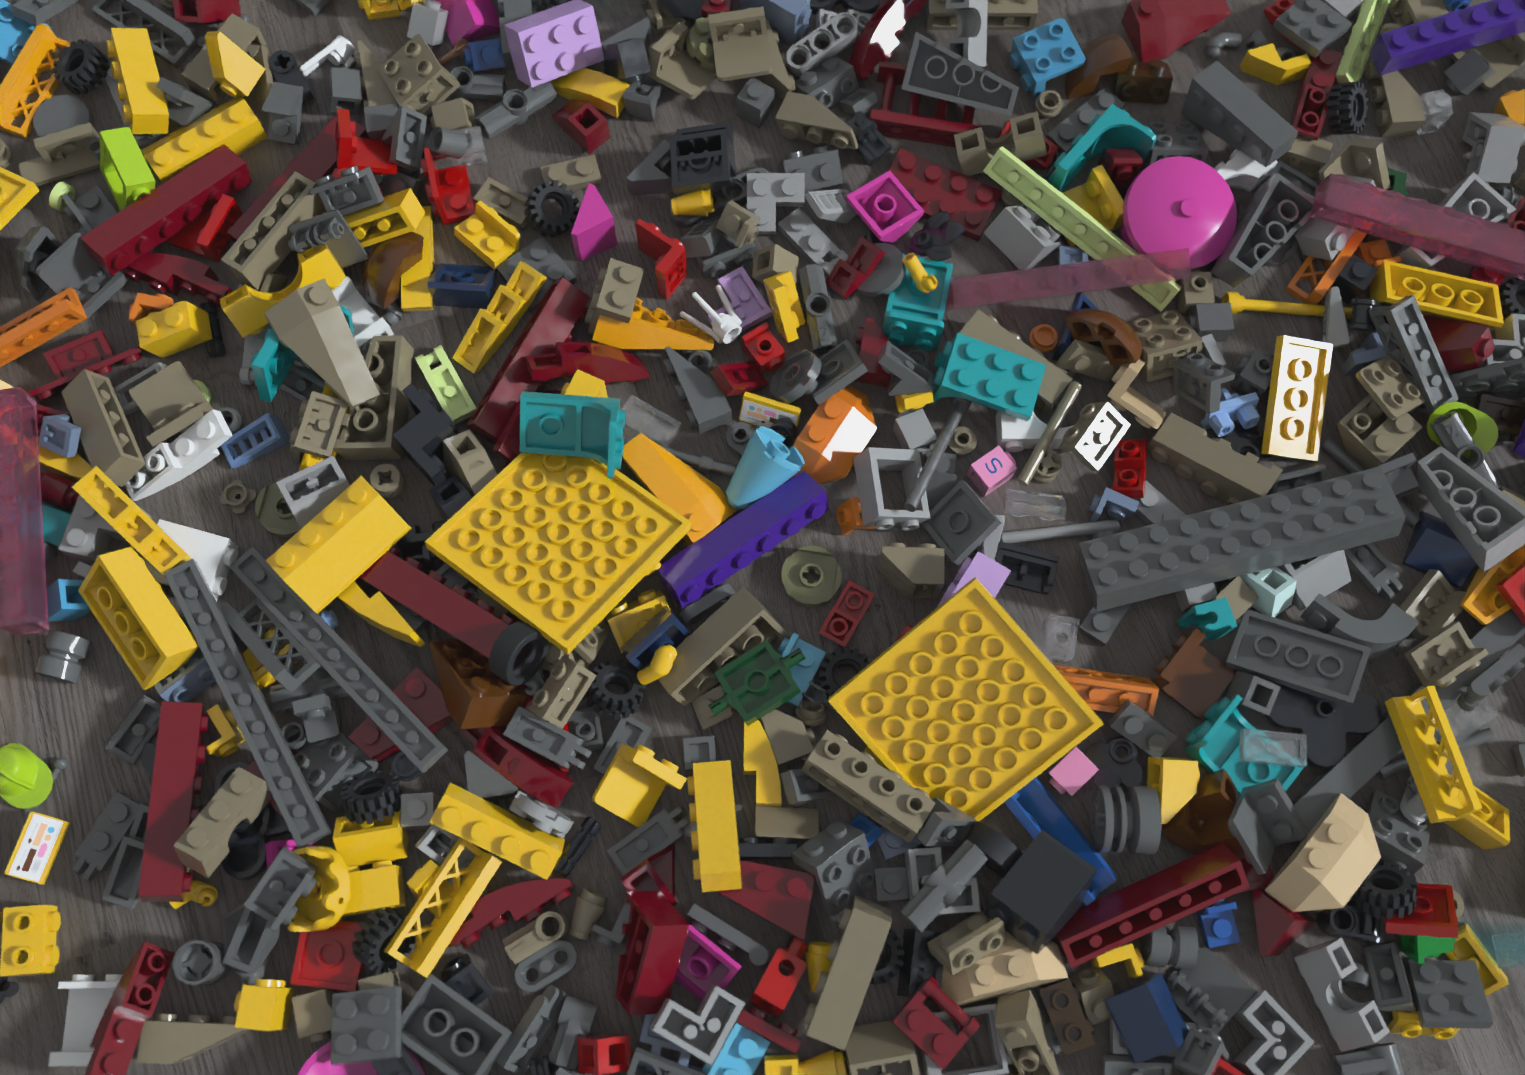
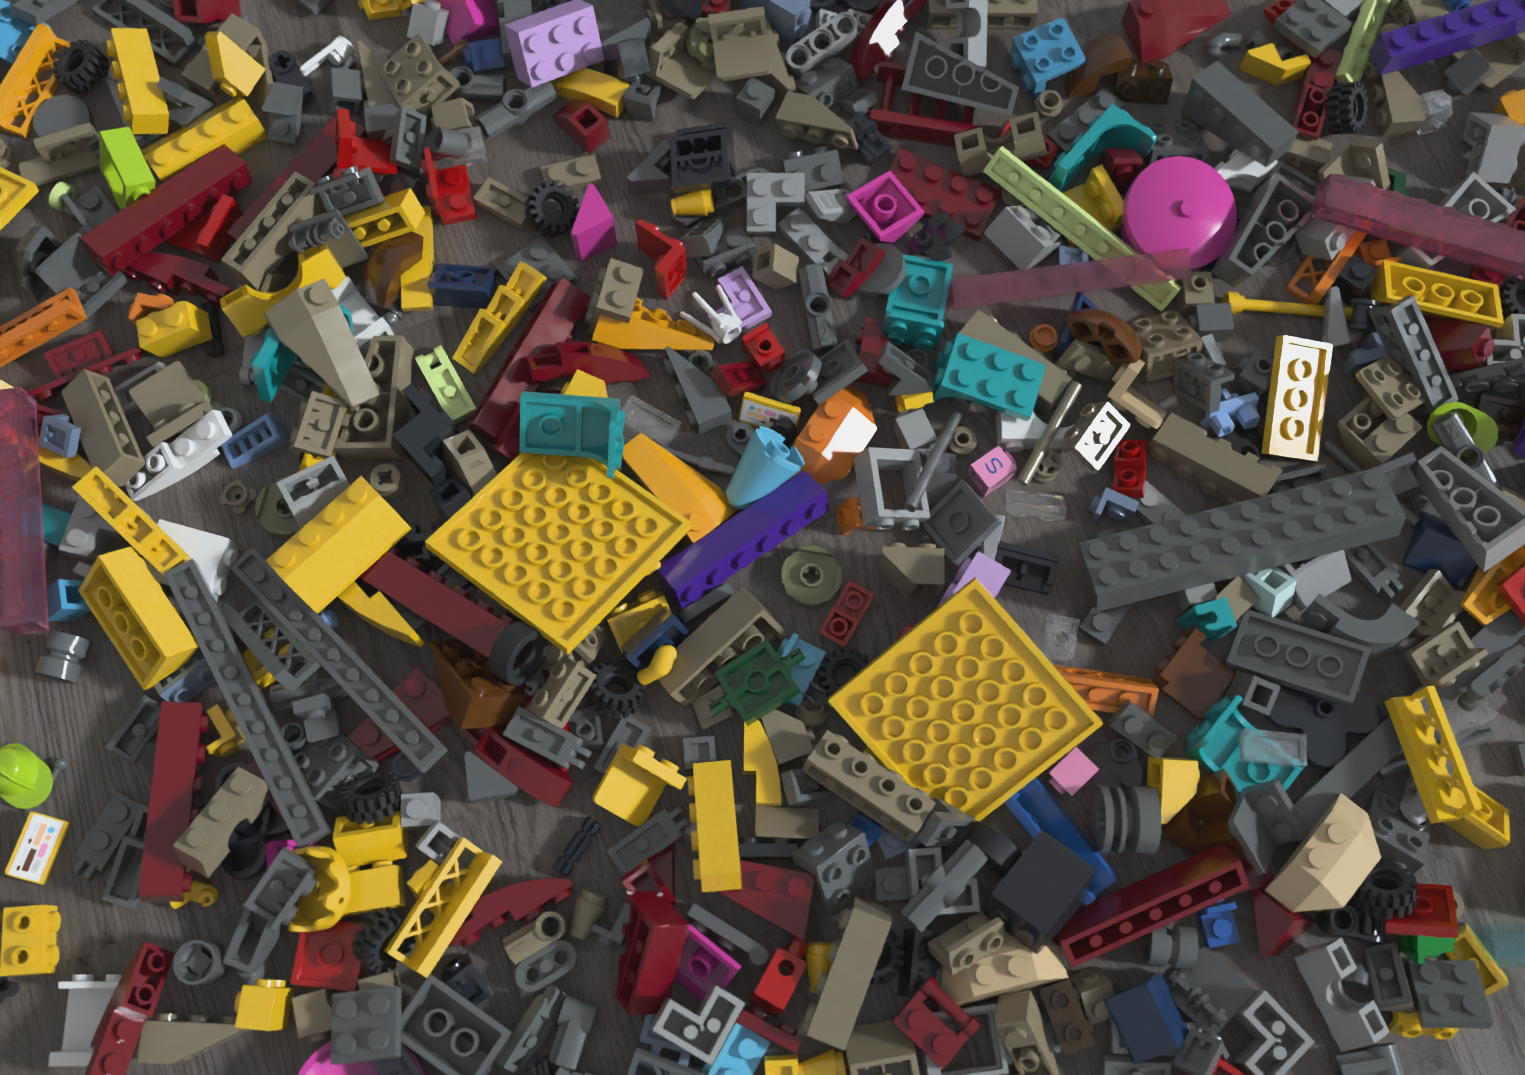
dark red brick [31,471,79,510] -> none
yellow brick [430,782,565,880] -> none
yellow bracket [454,200,520,270] -> none
light grey plate [509,790,574,838] -> none
red brick [578,1033,632,1075] -> none
dark tan bracket [716,200,760,248] -> none
yellow bracket [763,270,805,343] -> none
yellow arm [902,253,937,293] -> none
light grey bar [1000,519,1120,544] -> none
yellow bracket [1090,943,1144,978] -> none

